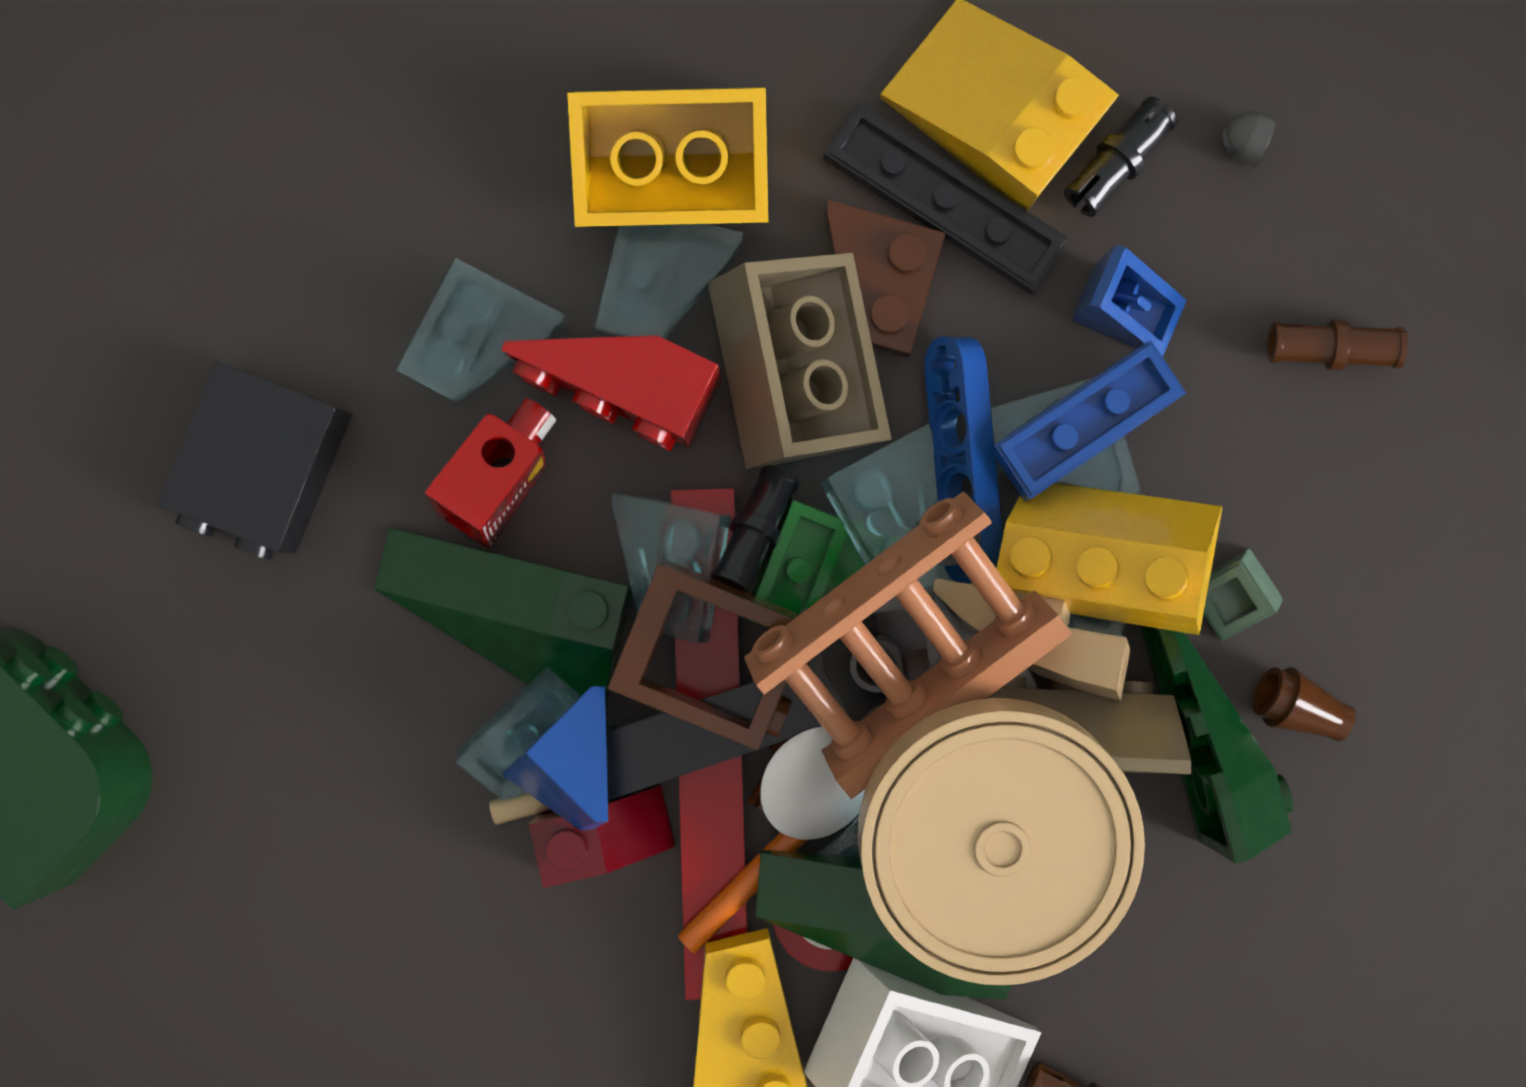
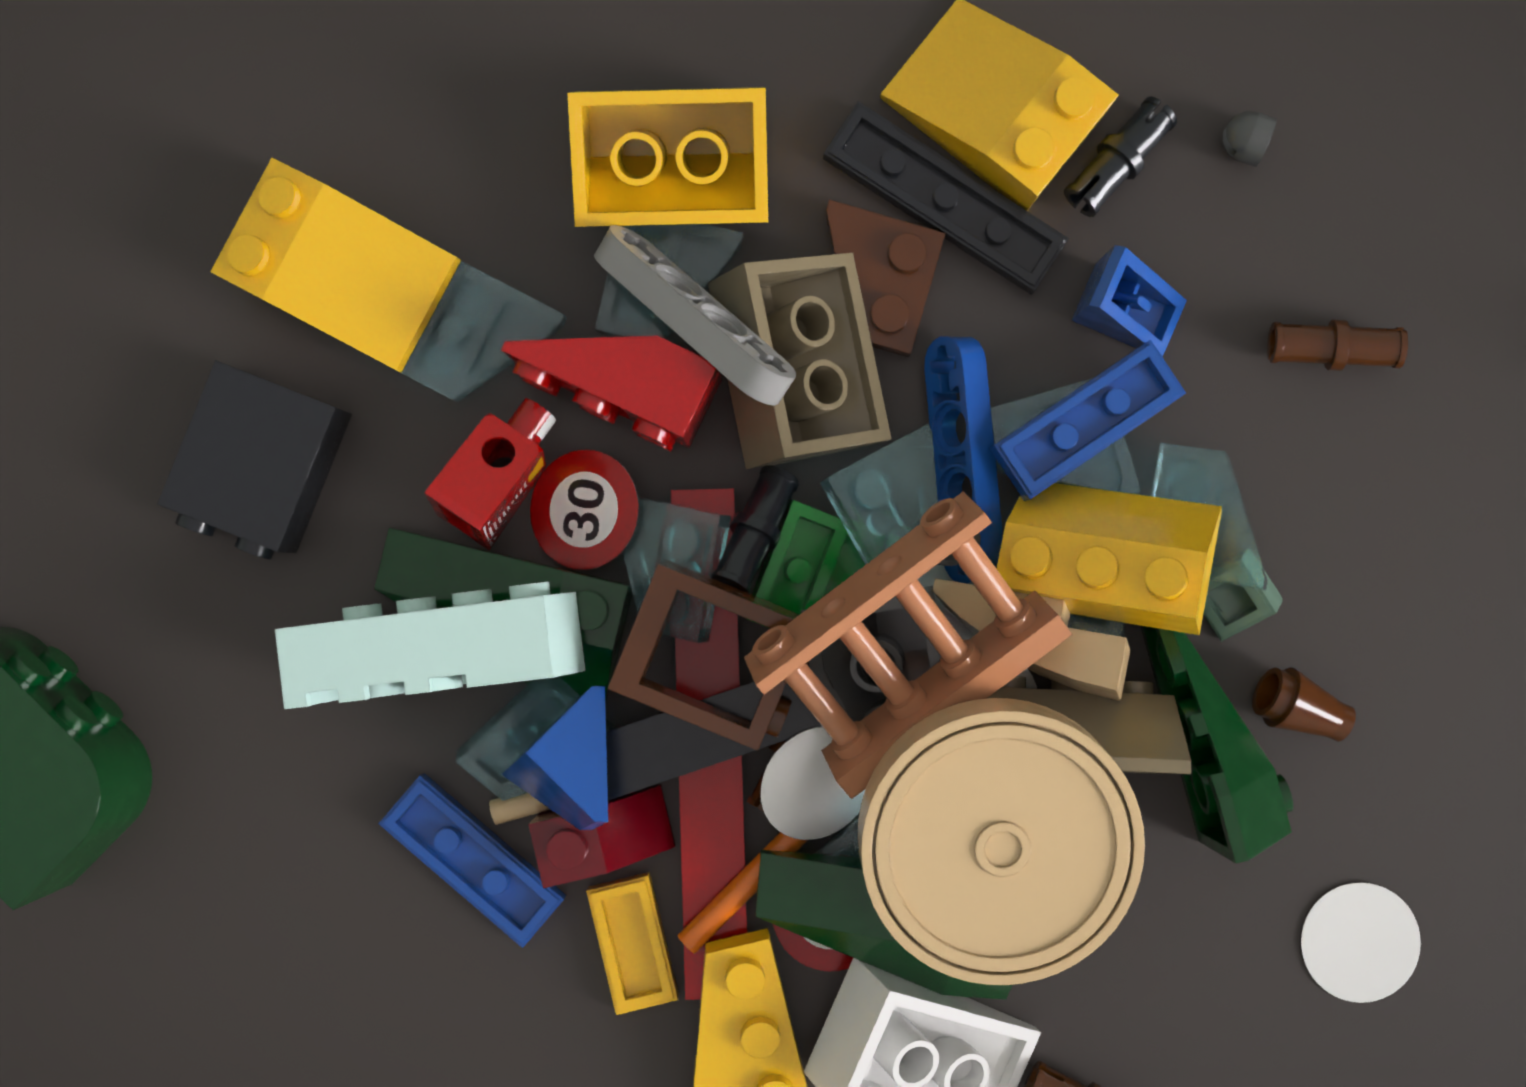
none -> yellow slope [210,158,461,373]
none -> light aqua wedge [275,582,585,709]
none -> blue tile [378,773,567,948]
none -> sticker [530,450,639,570]
none -> yellow tile [586,872,679,1015]
none -> light grey beam [594,225,796,406]
none -> clear light blue wing [1151,443,1268,590]
none -> white sticker [1301,882,1421,1003]

